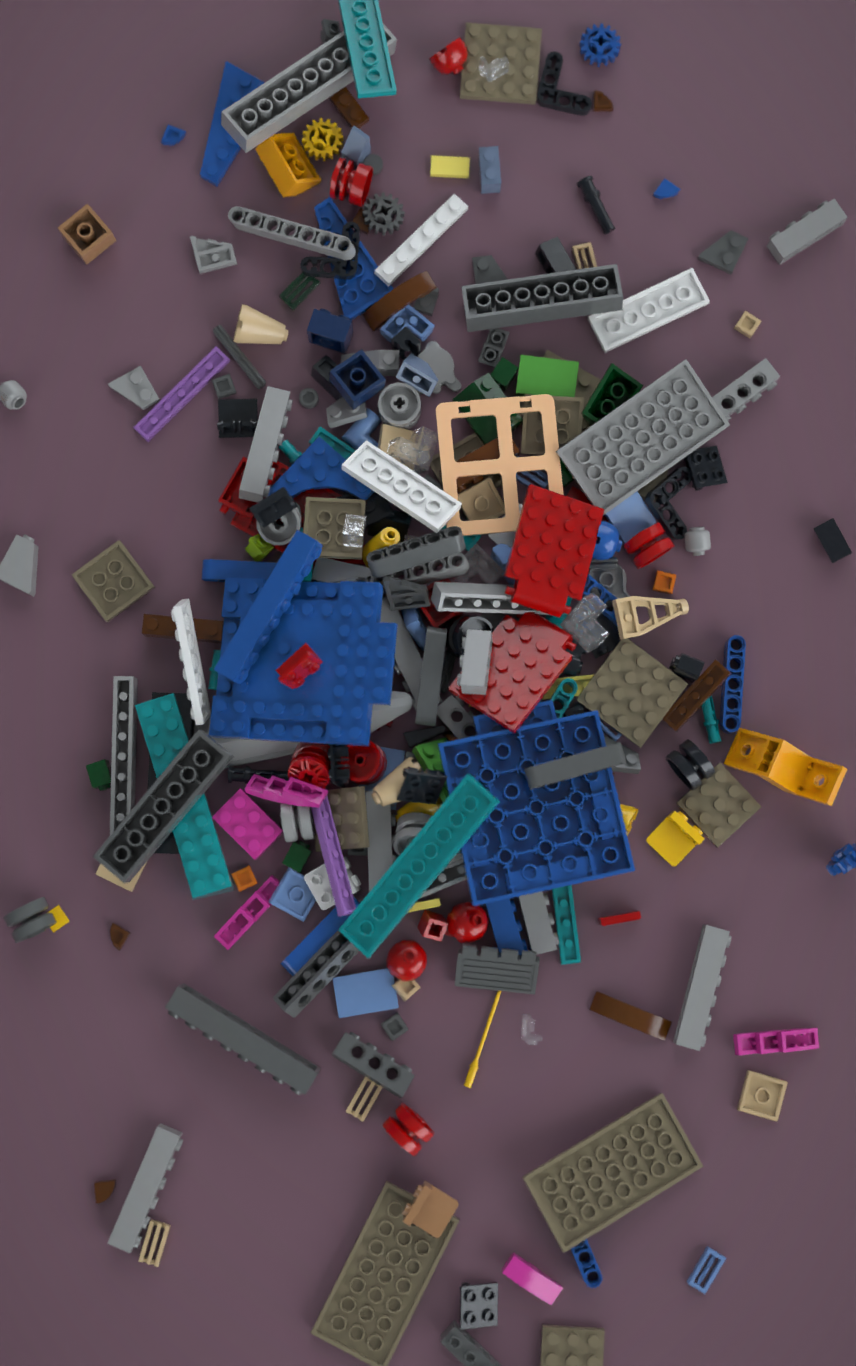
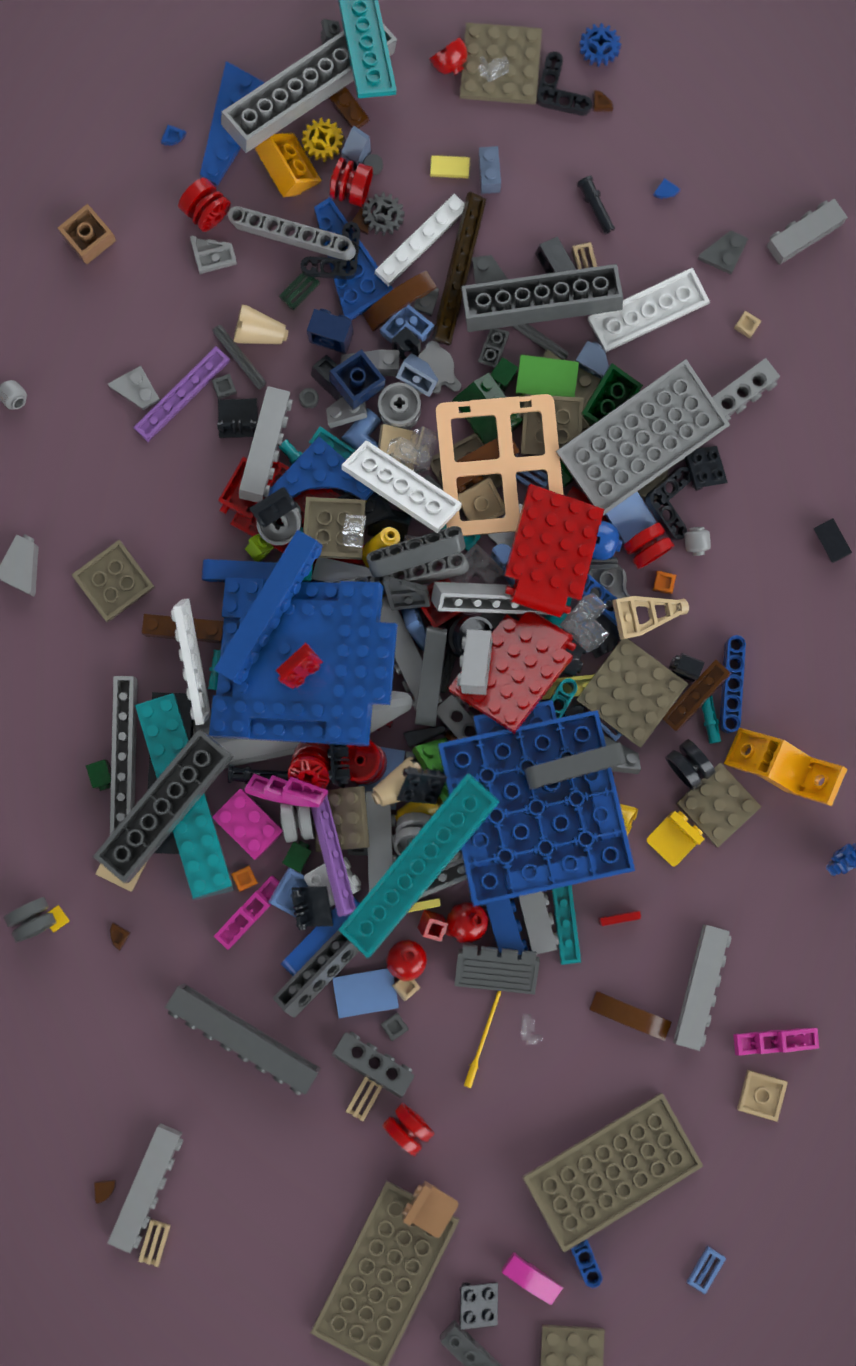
none -> red wheel [178,177,231,232]
none -> black hinge [290,886,334,930]
none -> dark brown tile [432,192,486,346]
none -> dark grey axle [513,324,568,360]
none -> sand blue slope [575,341,609,379]

